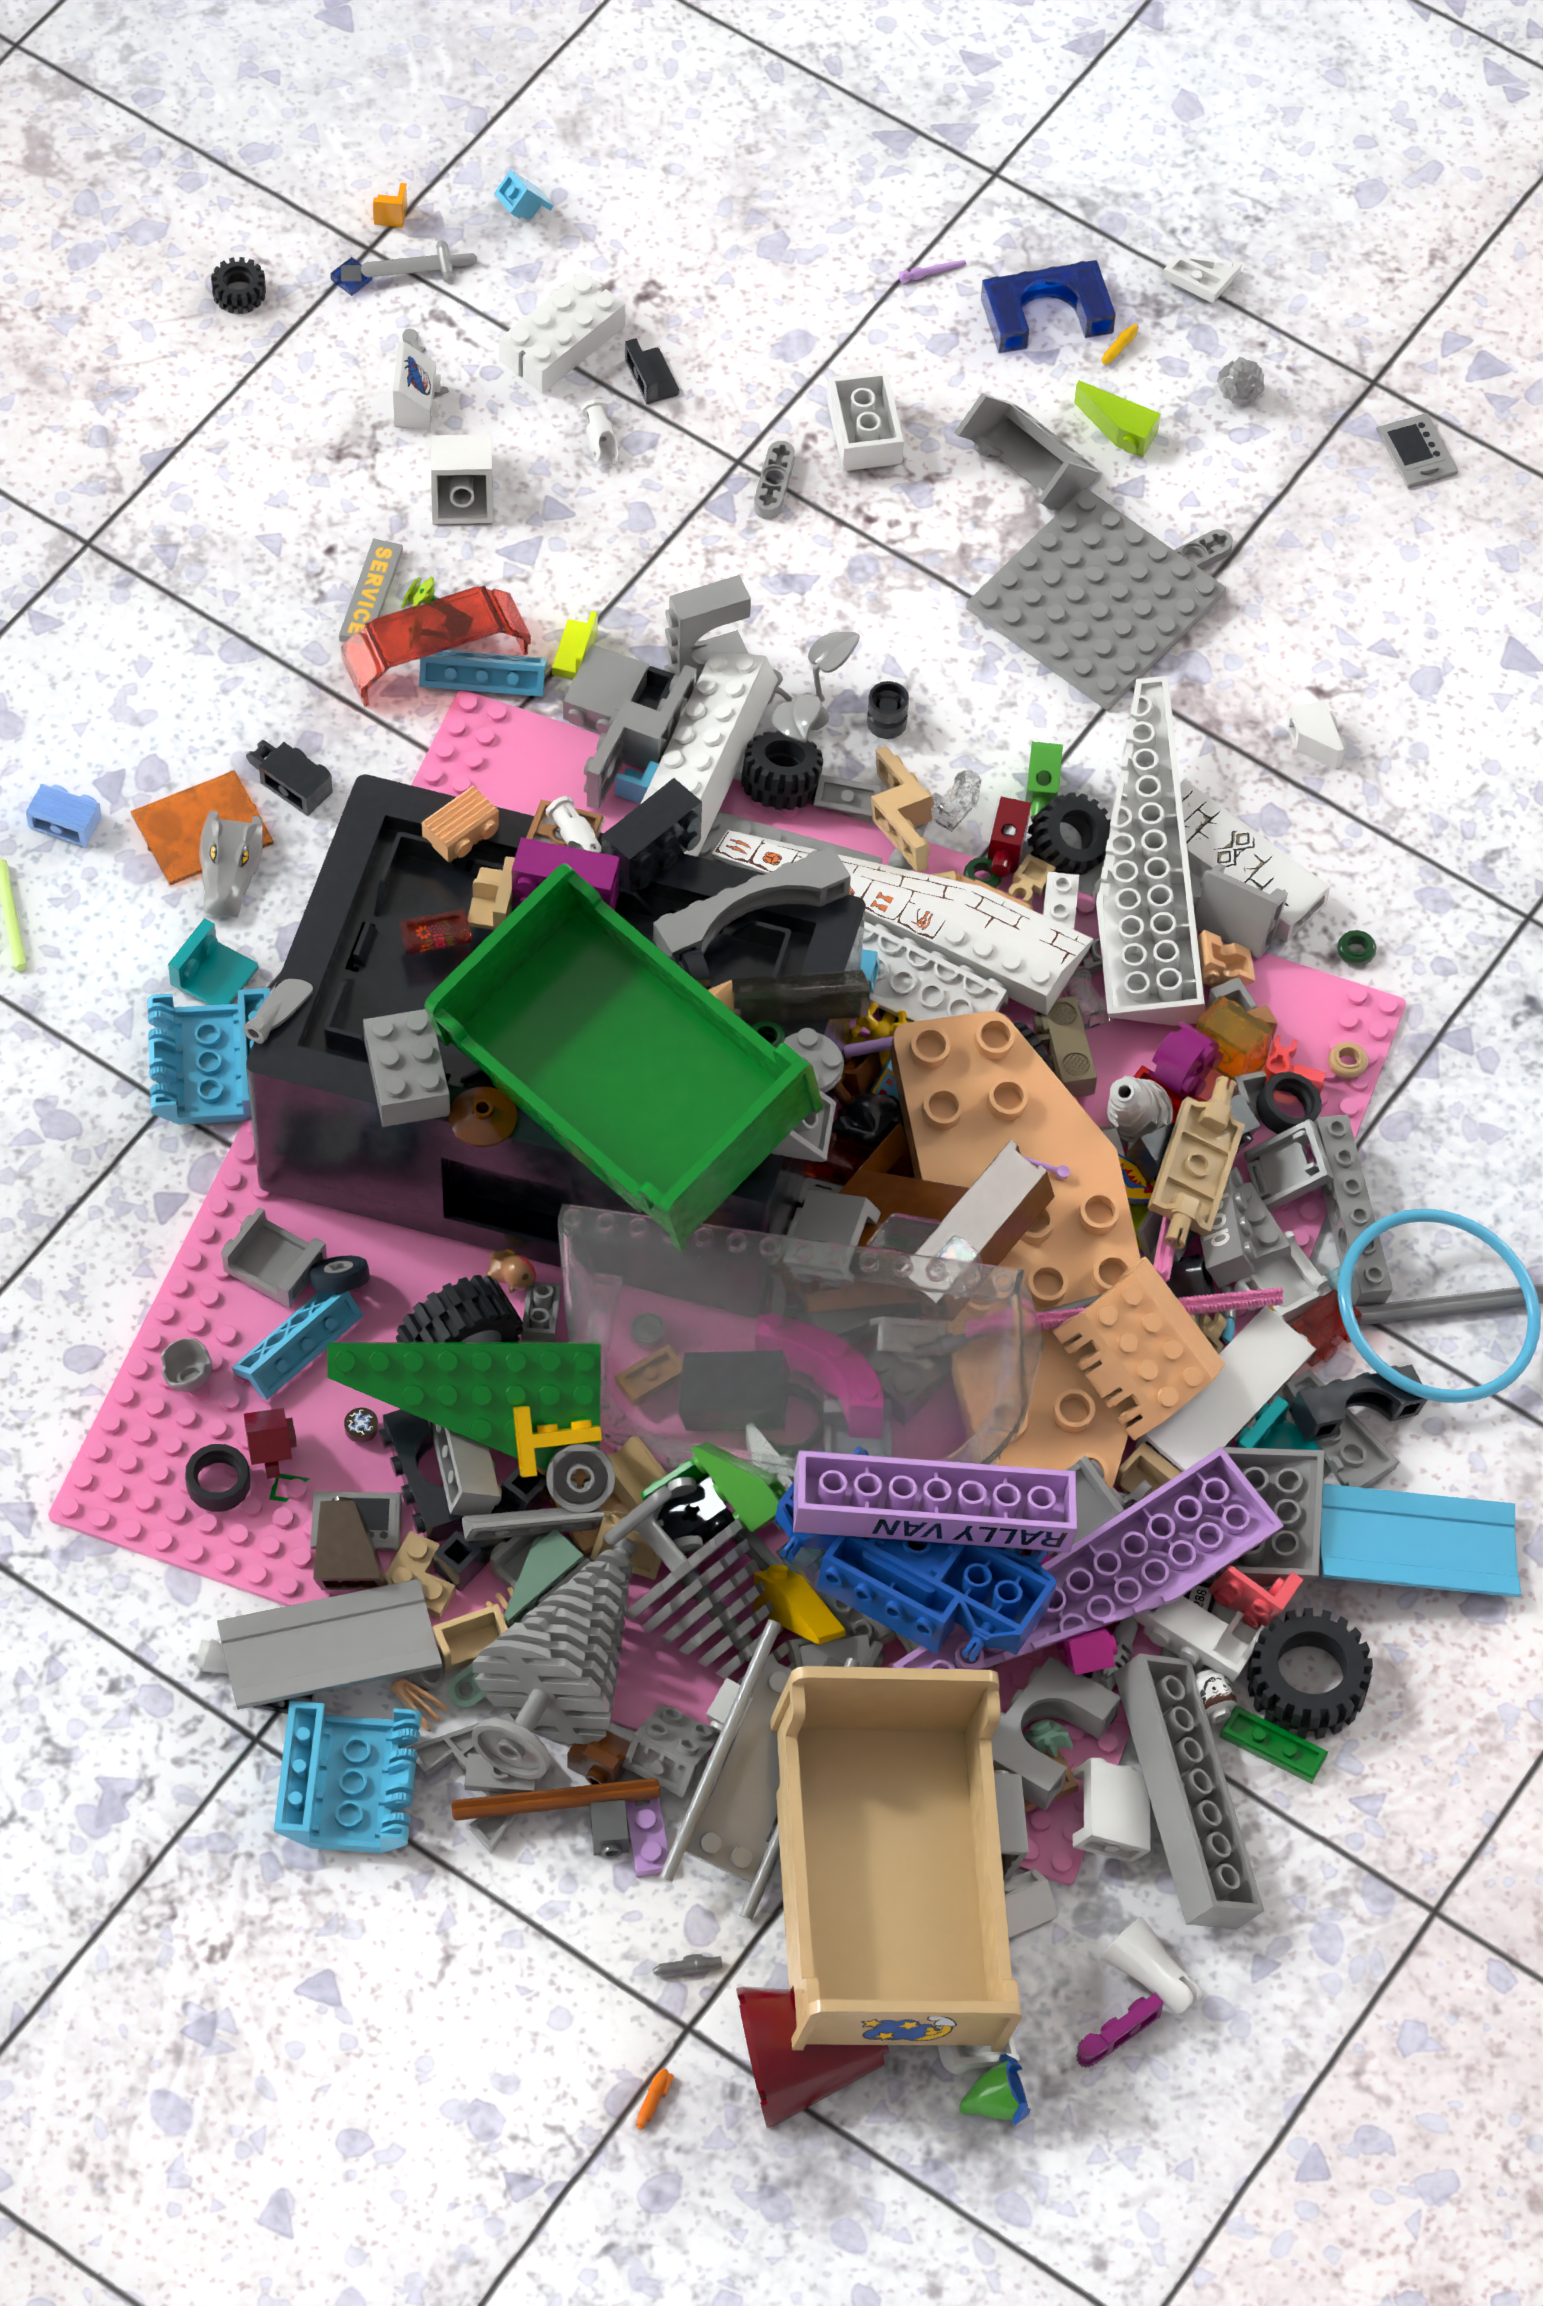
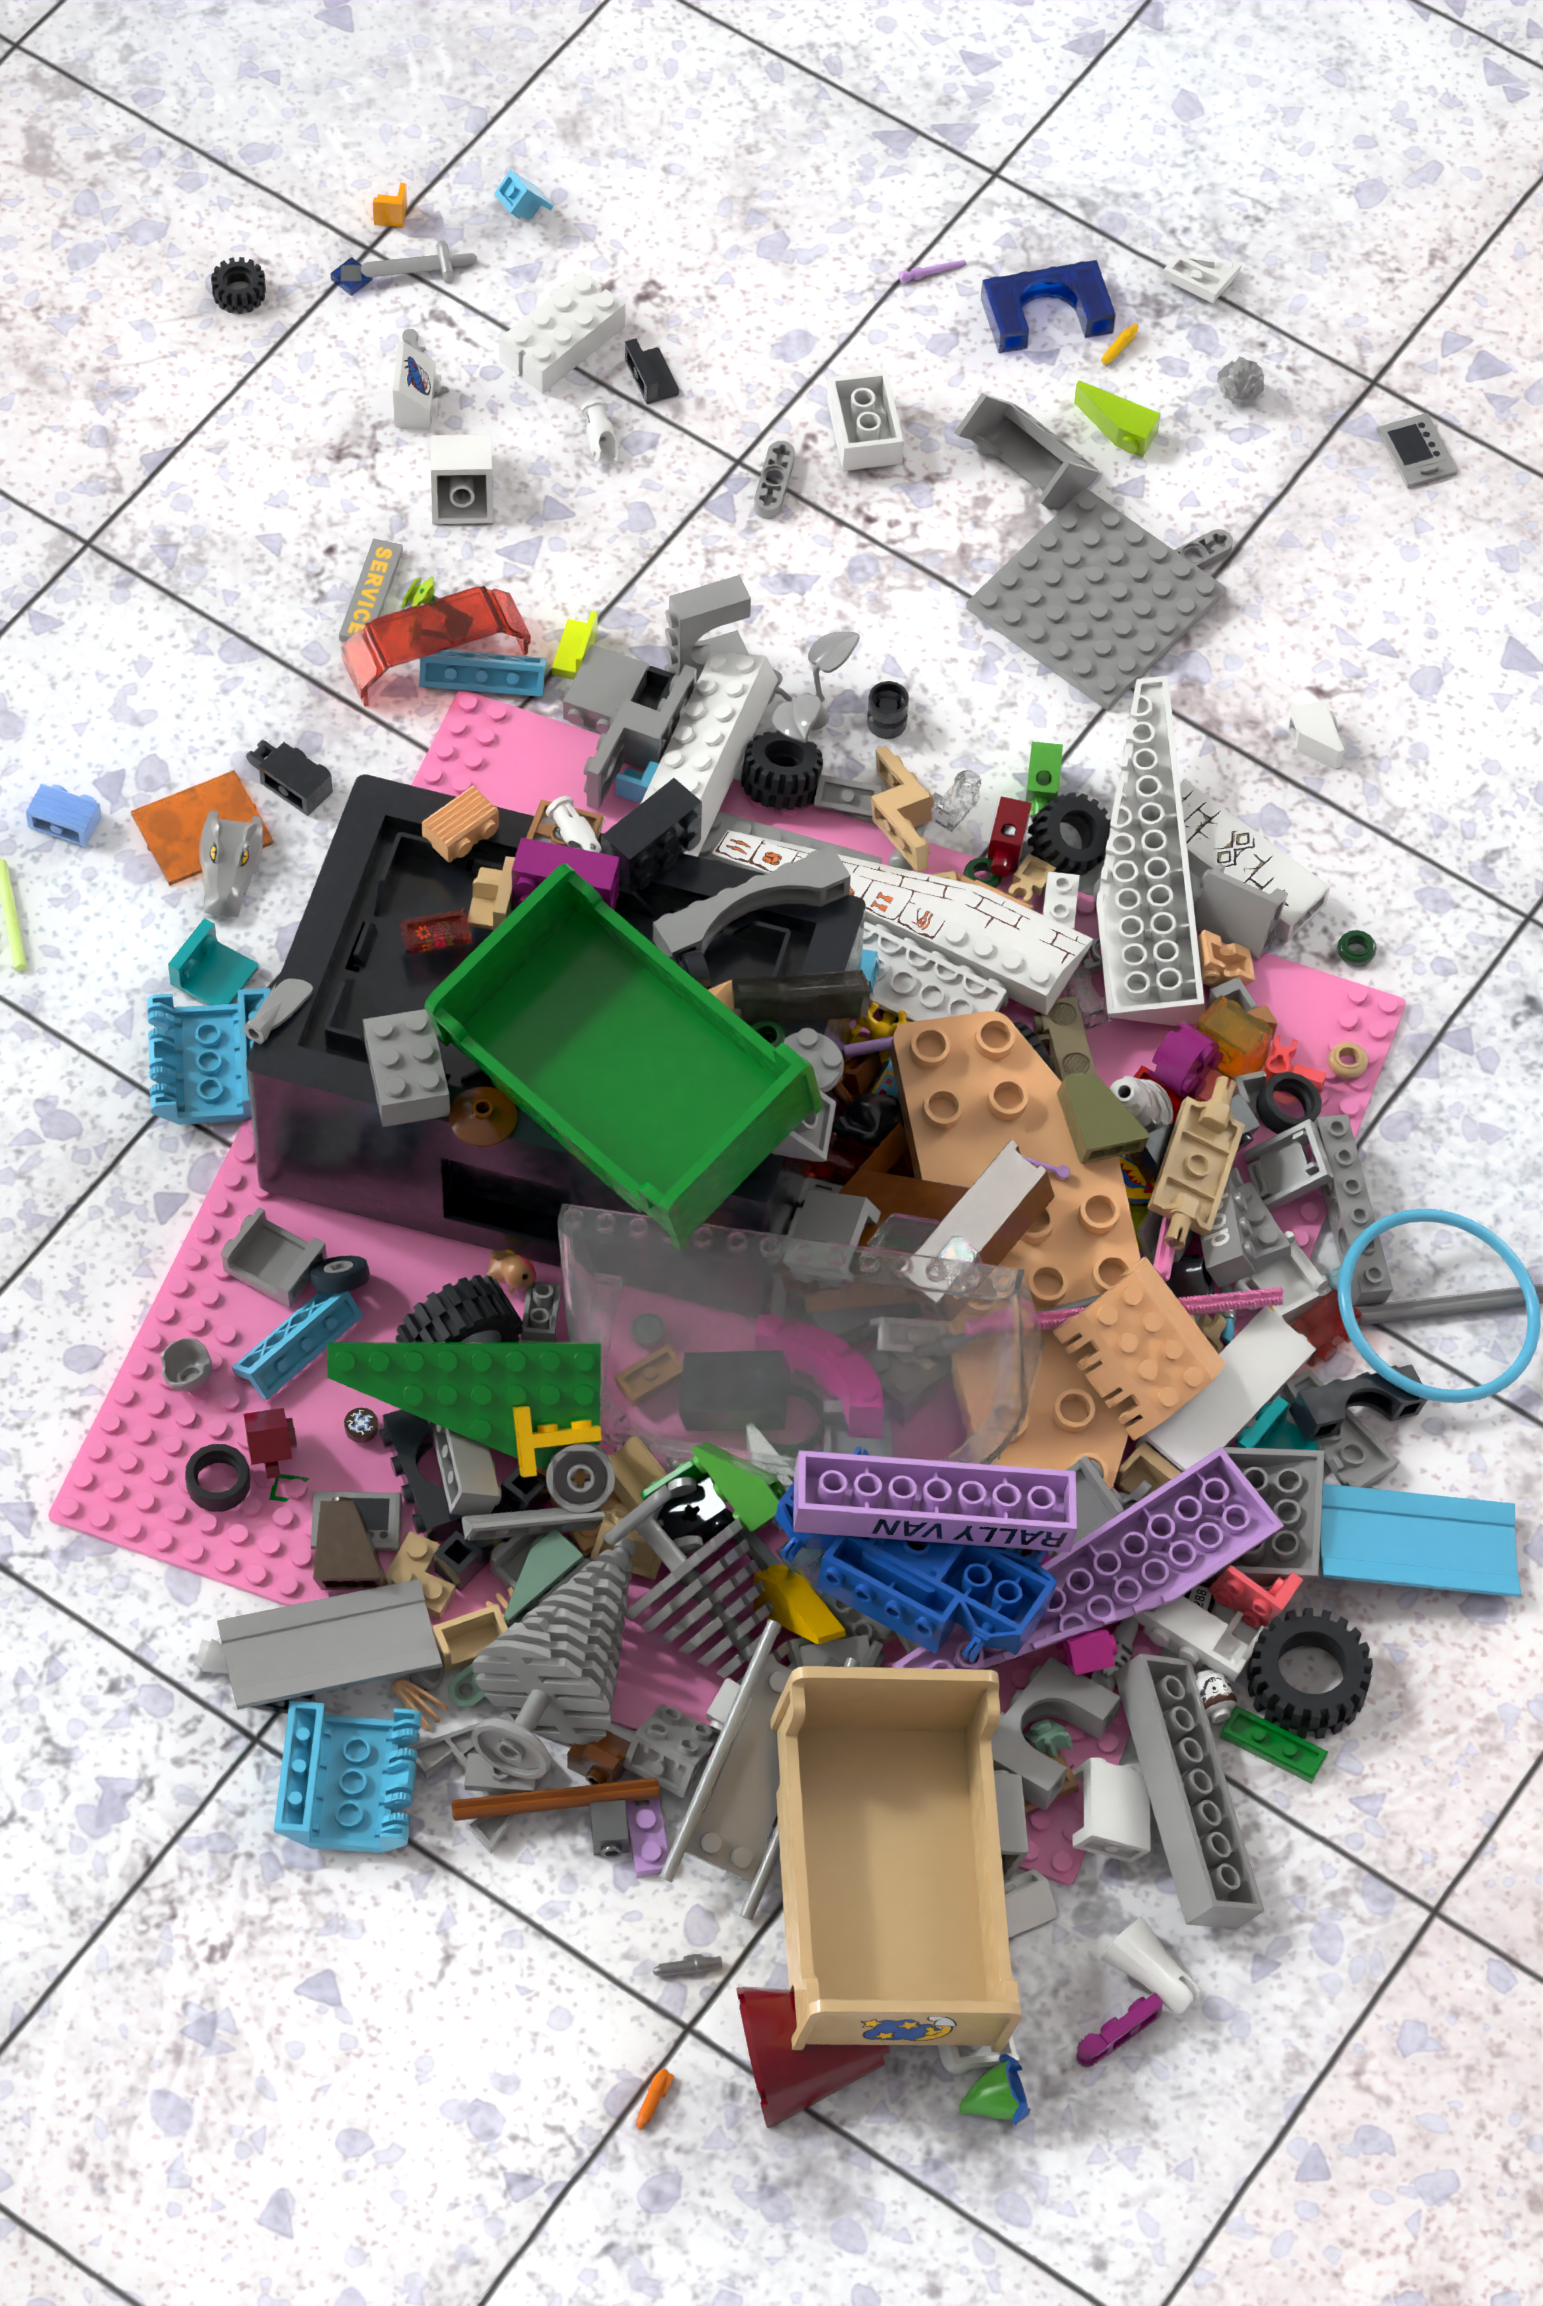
none -> olive slope [1057,1072,1150,1164]

